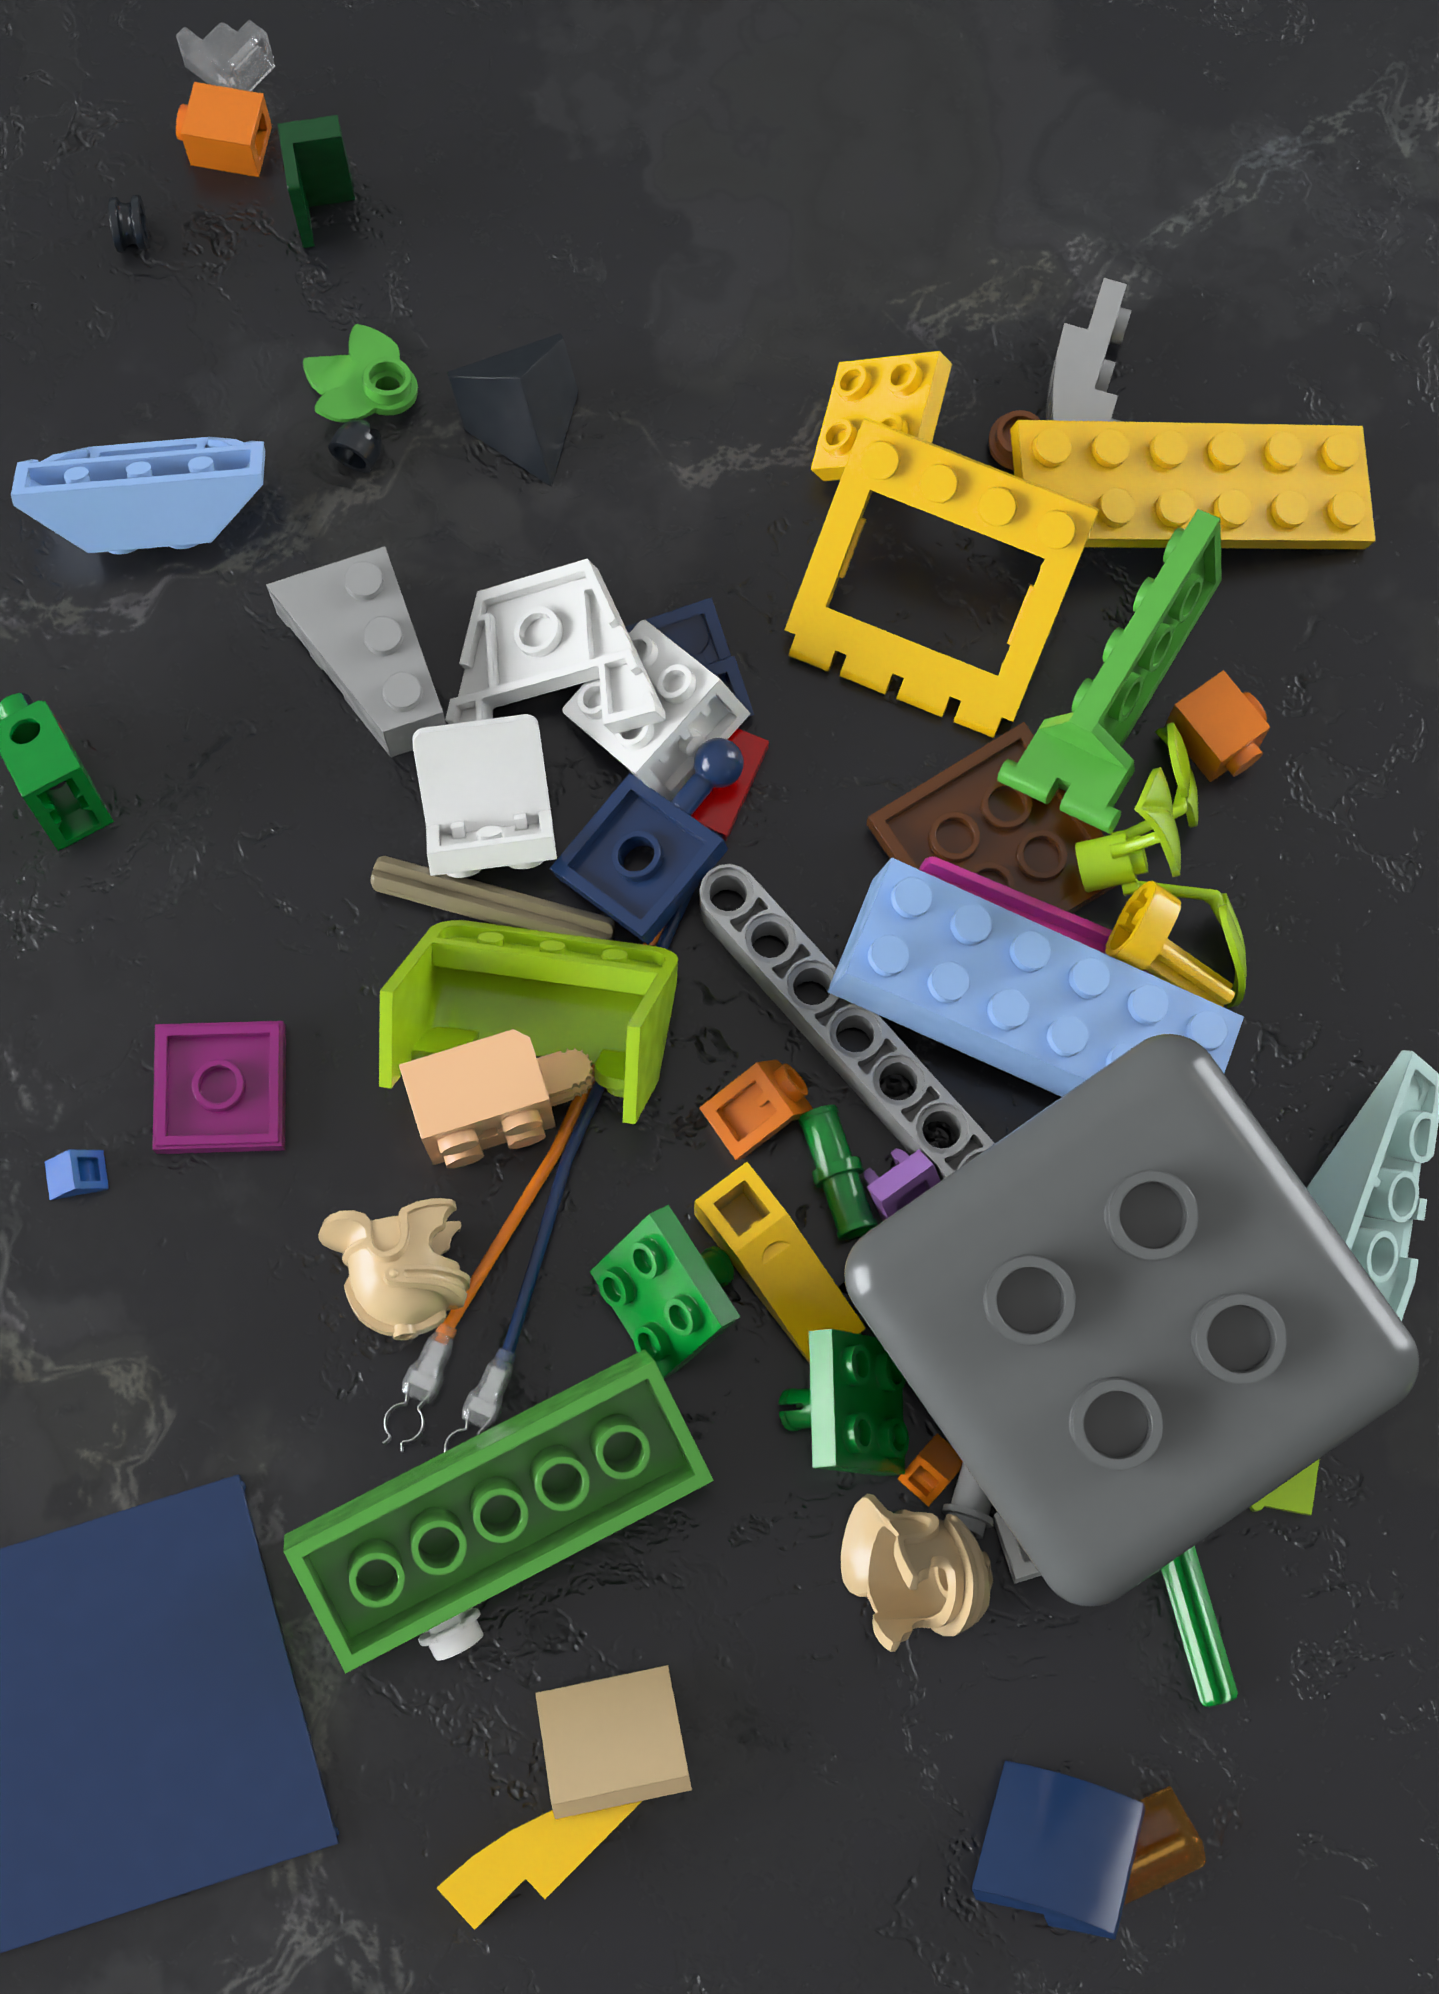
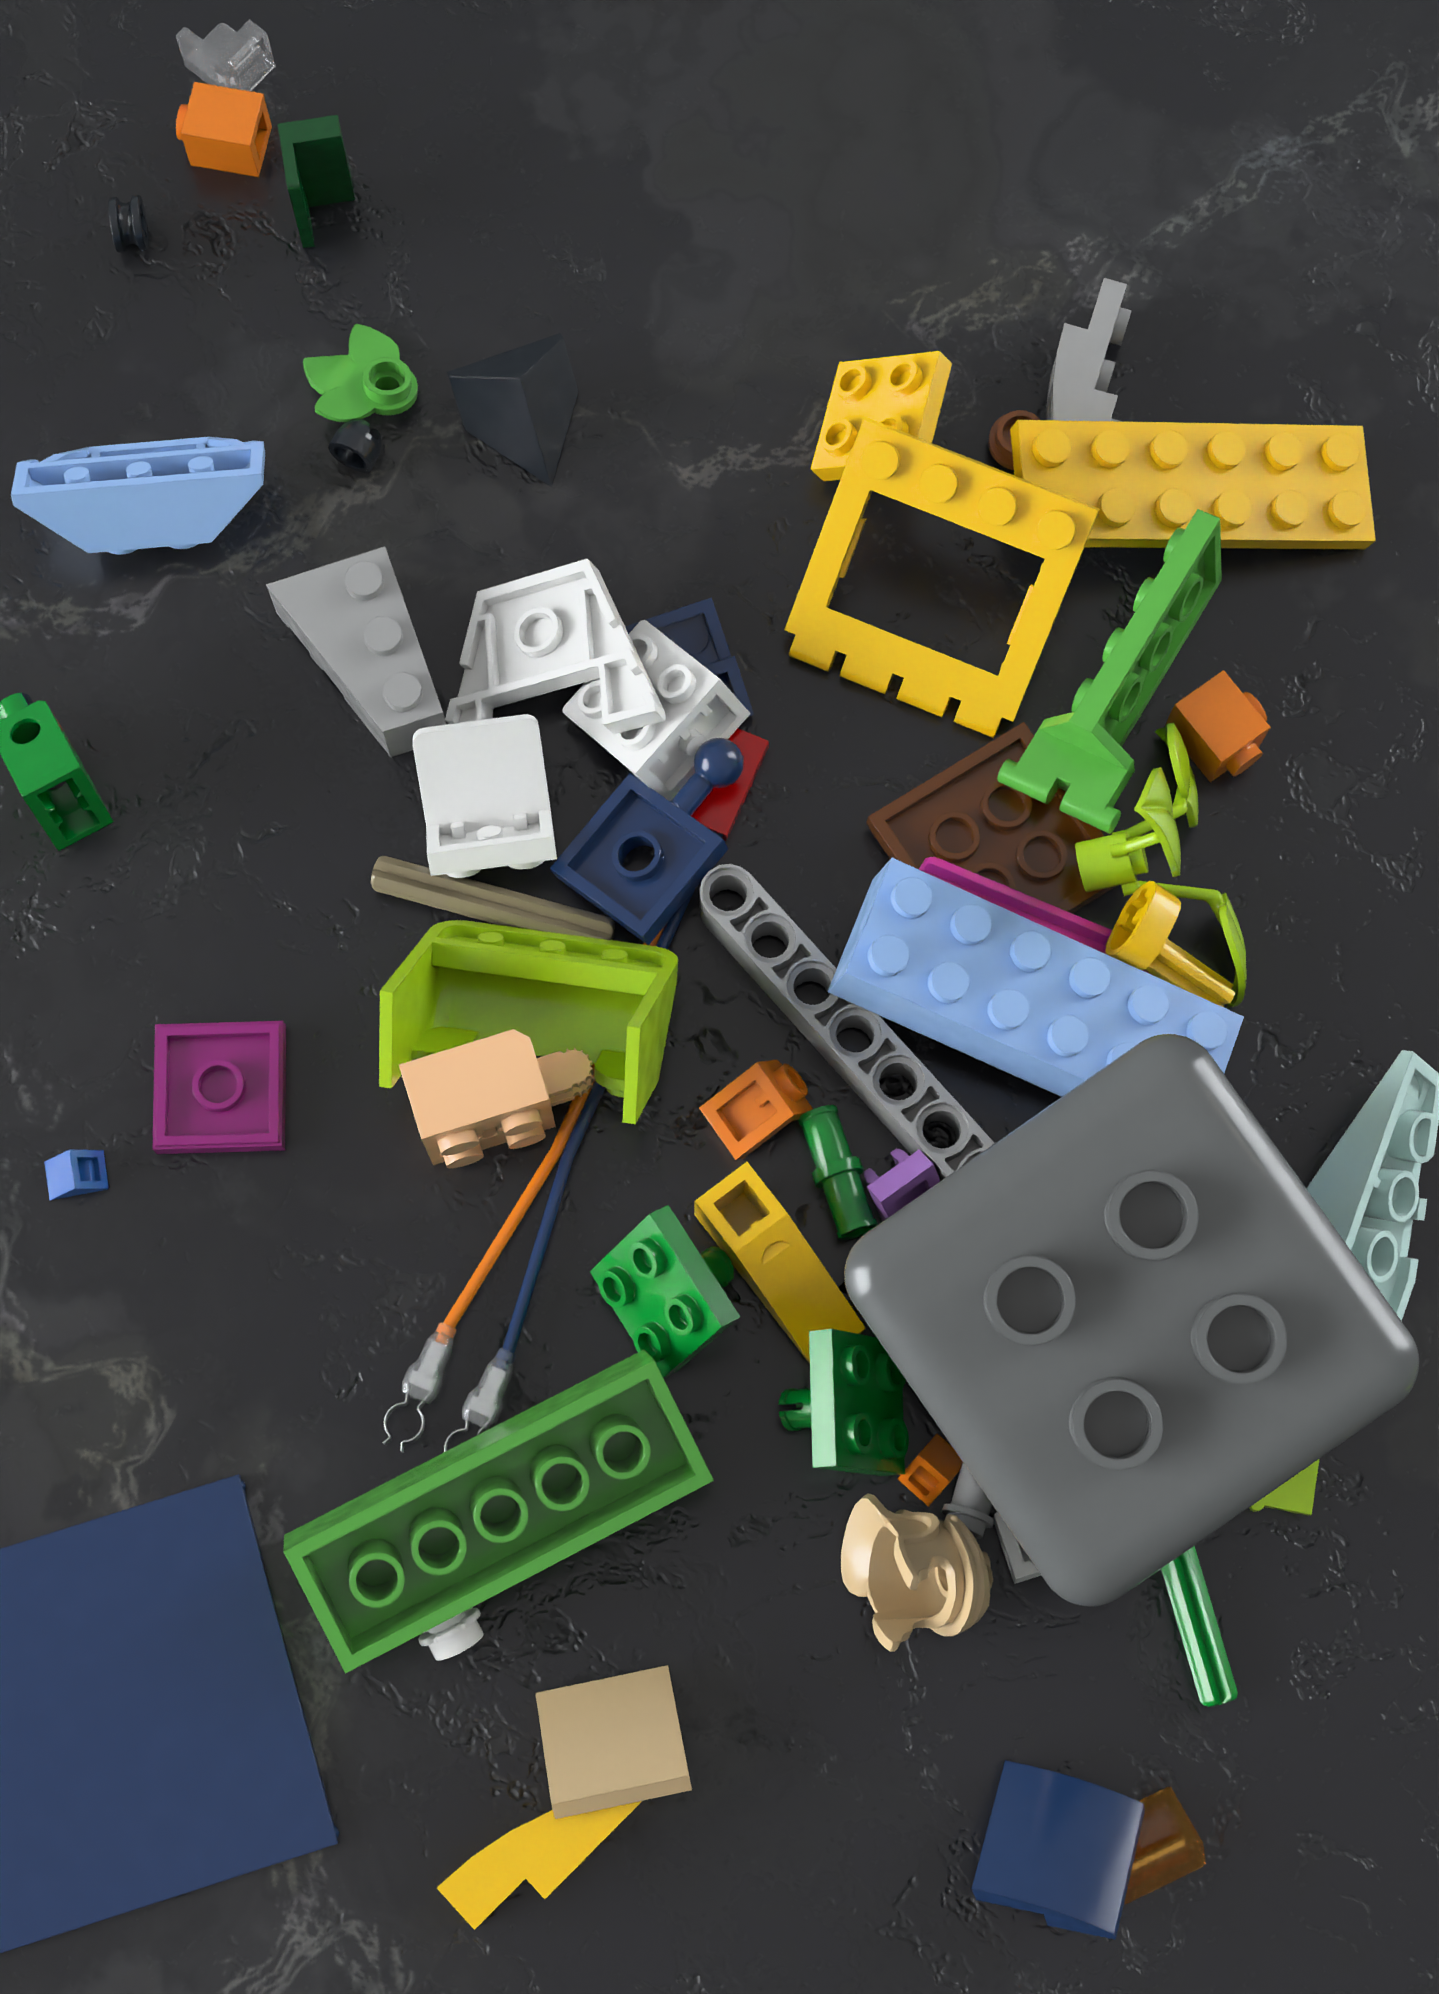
tan helmet [318,1198,471,1340] -> none

